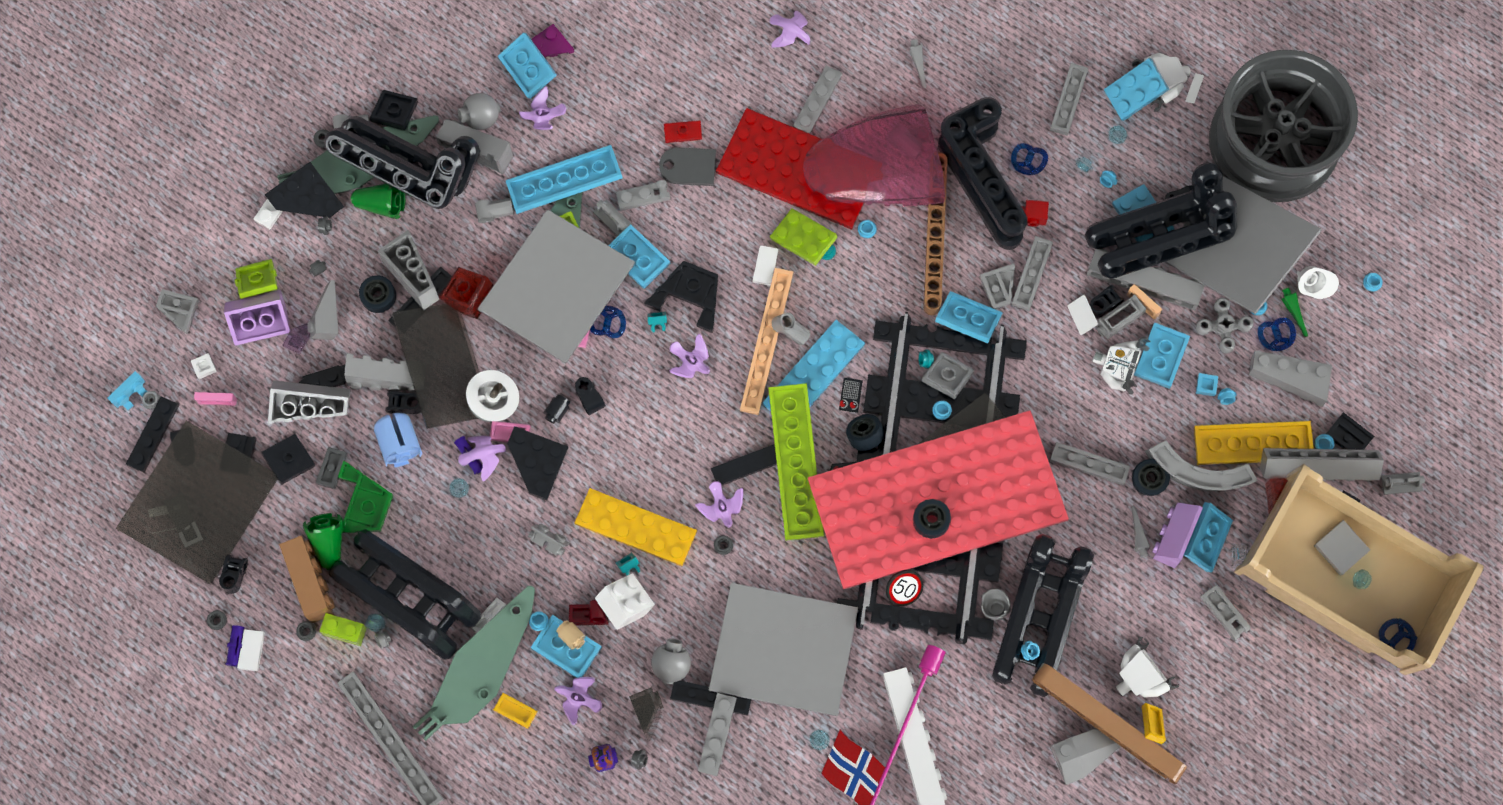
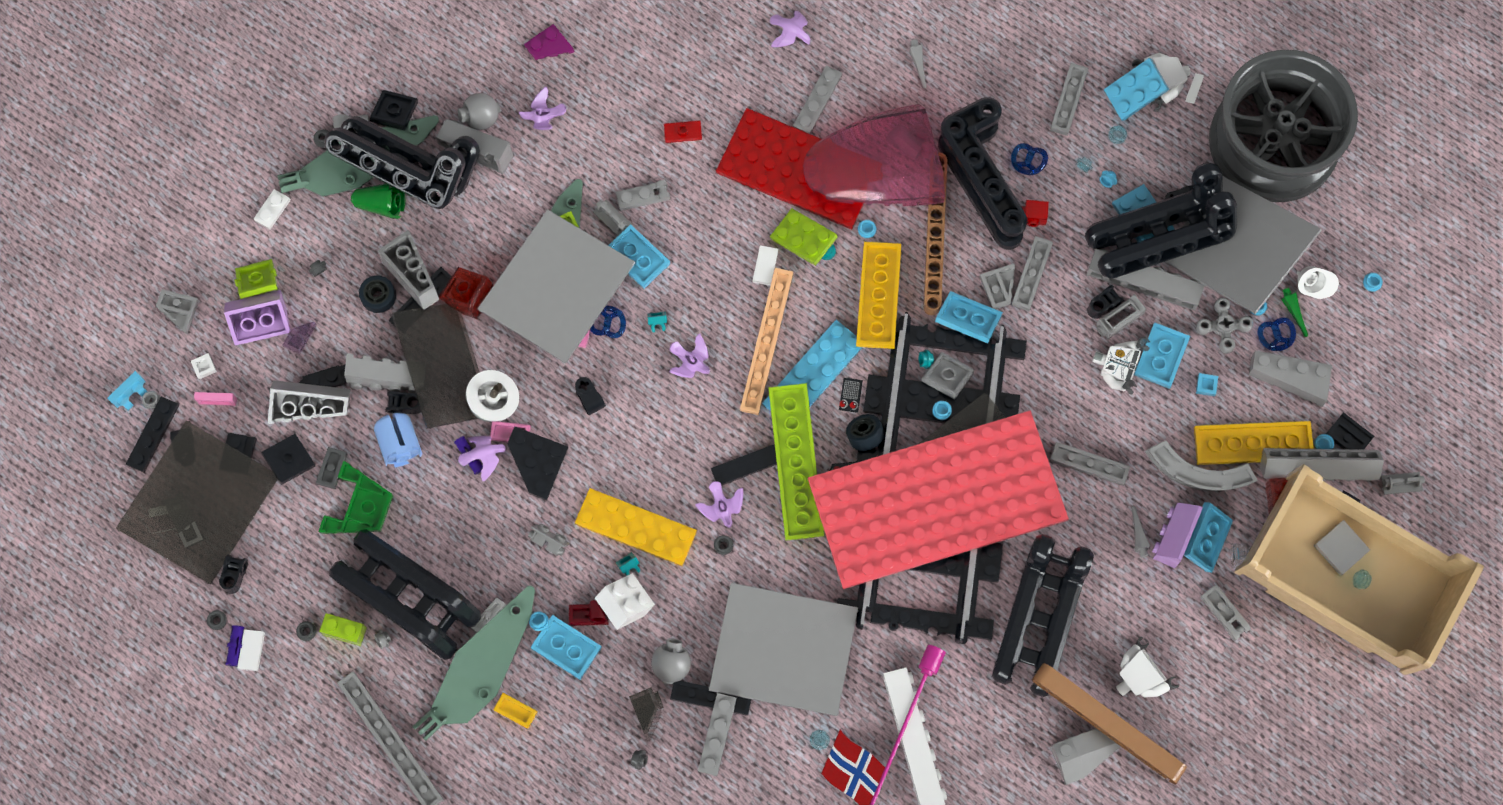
black plate [265,162,344,218] -> none
medium nougat brick [279,536,335,623] -> none
green cone [303,513,343,570] -> none
light grey slope [307,280,338,340] -> none
dark grey plate [318,216,332,235] -> none
clear light blue plate [365,614,385,632] -> none
clear light blue plate [449,478,469,498] -> none
light grey piece [475,198,514,223] -> none
medium azure plate [497,33,557,99] -> none
medium azure plate [505,145,623,214] -> none
black brick [543,394,570,424] -> none
lavender animal [554,677,602,725] -> none
tan brick [556,620,585,650] -> none
head [588,744,618,772] -> none
black wing [644,261,718,333] -> none
dark grey tile [659,147,716,186] -> none
light grey piece [771,313,811,346] -> none
piece [886,570,924,606] -> none
wheel [913,499,951,539] -> none
light grey hair [981,588,1011,620] -> none
medium azure plate [1021,641,1040,661] -> none
white sticker [1067,295,1098,335] -> none
light nougat tile [1127,284,1162,319] -> none
wheel [1132,458,1170,496] -> none
yellow tile [1142,703,1166,744] -> none
medium azure plate [1218,388,1237,405] -> none
clear blue piece [1378,618,1418,651] -> none
none -> yellow plate [856,242,901,349]

